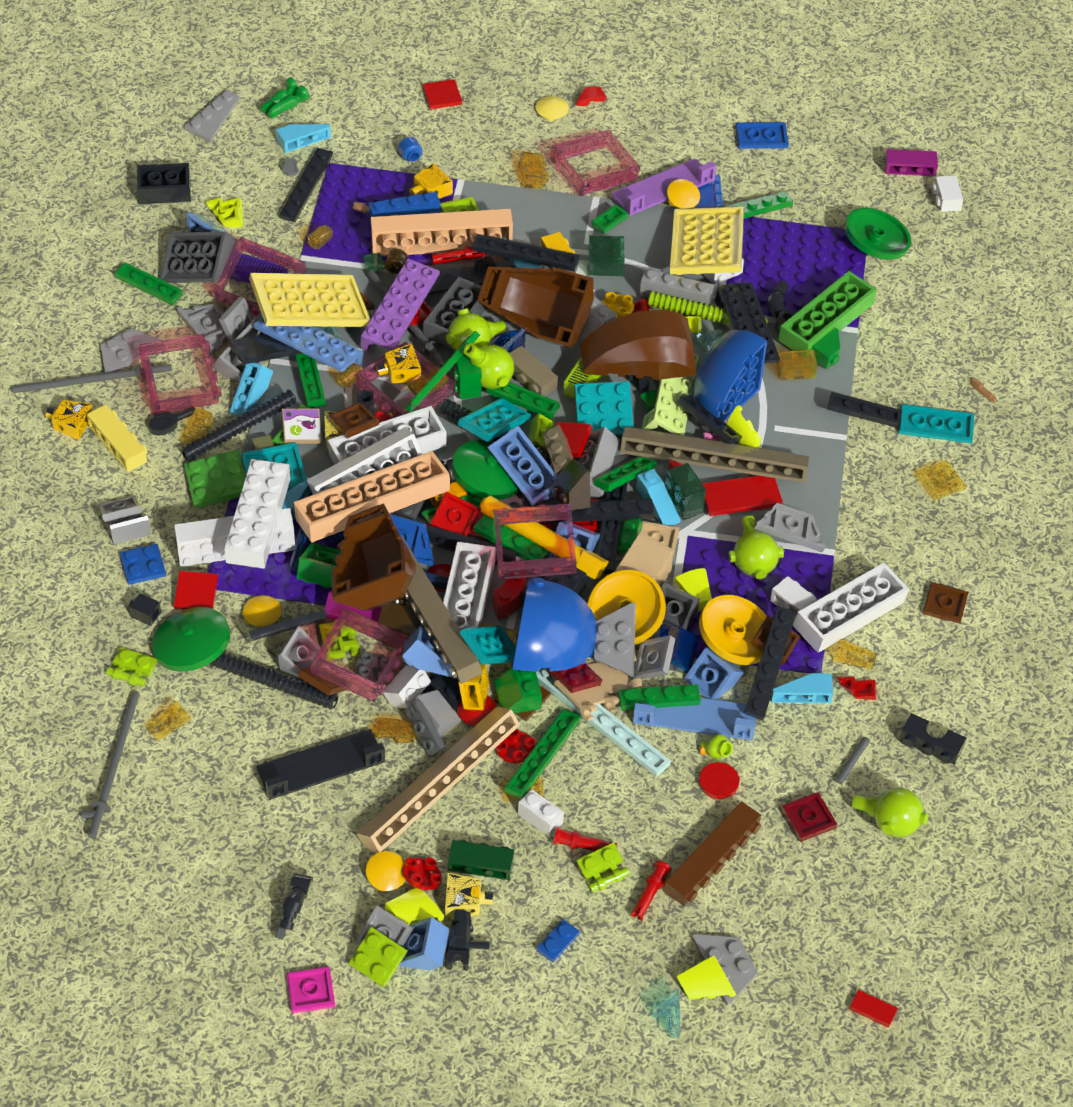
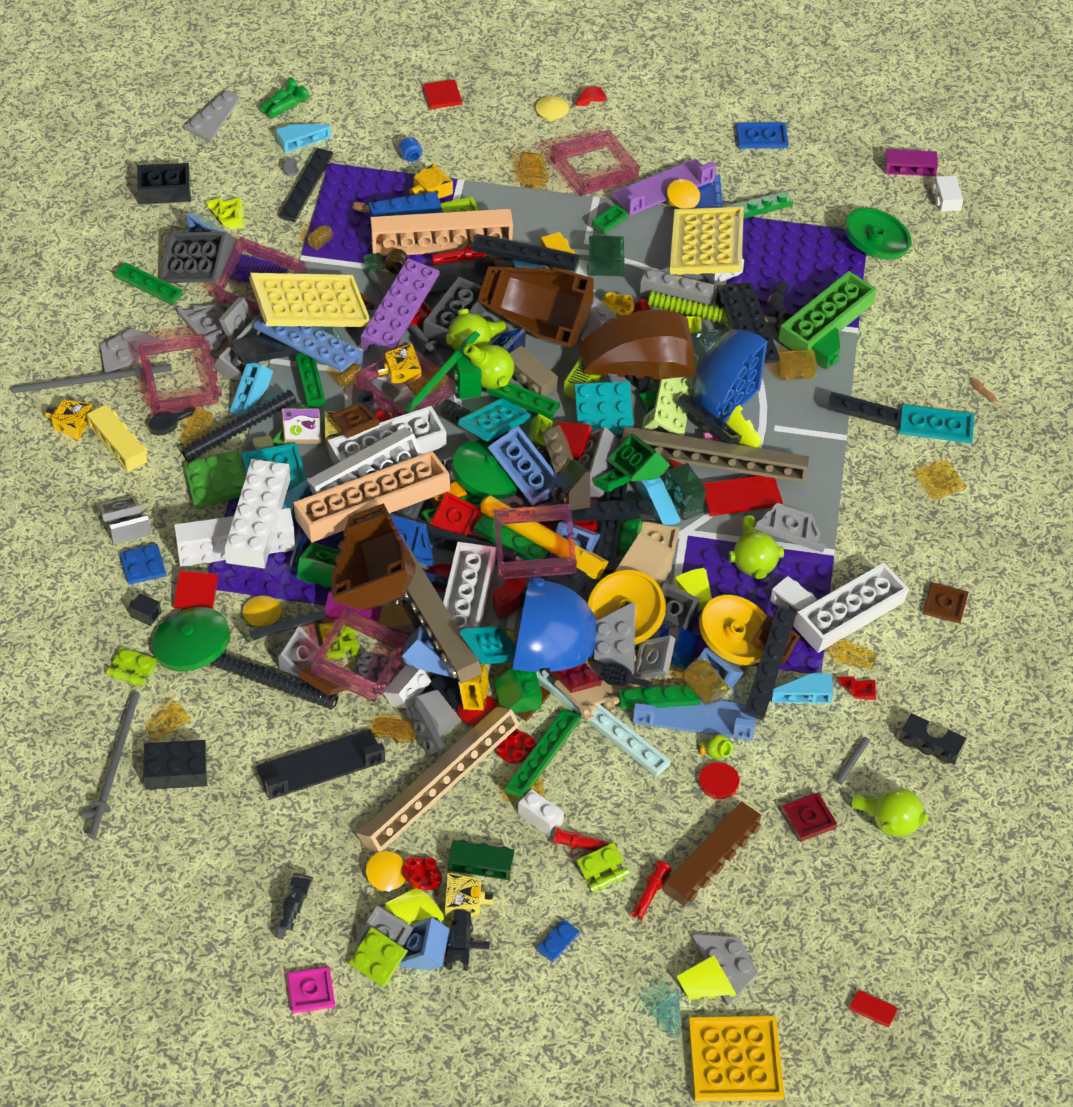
none -> black brick [143,740,208,790]
none -> black piece [600,662,653,689]
none -> green slope [606,433,670,481]
none -> clear yellow brick [681,659,730,705]
none -> yellow plate [689,1016,784,1102]

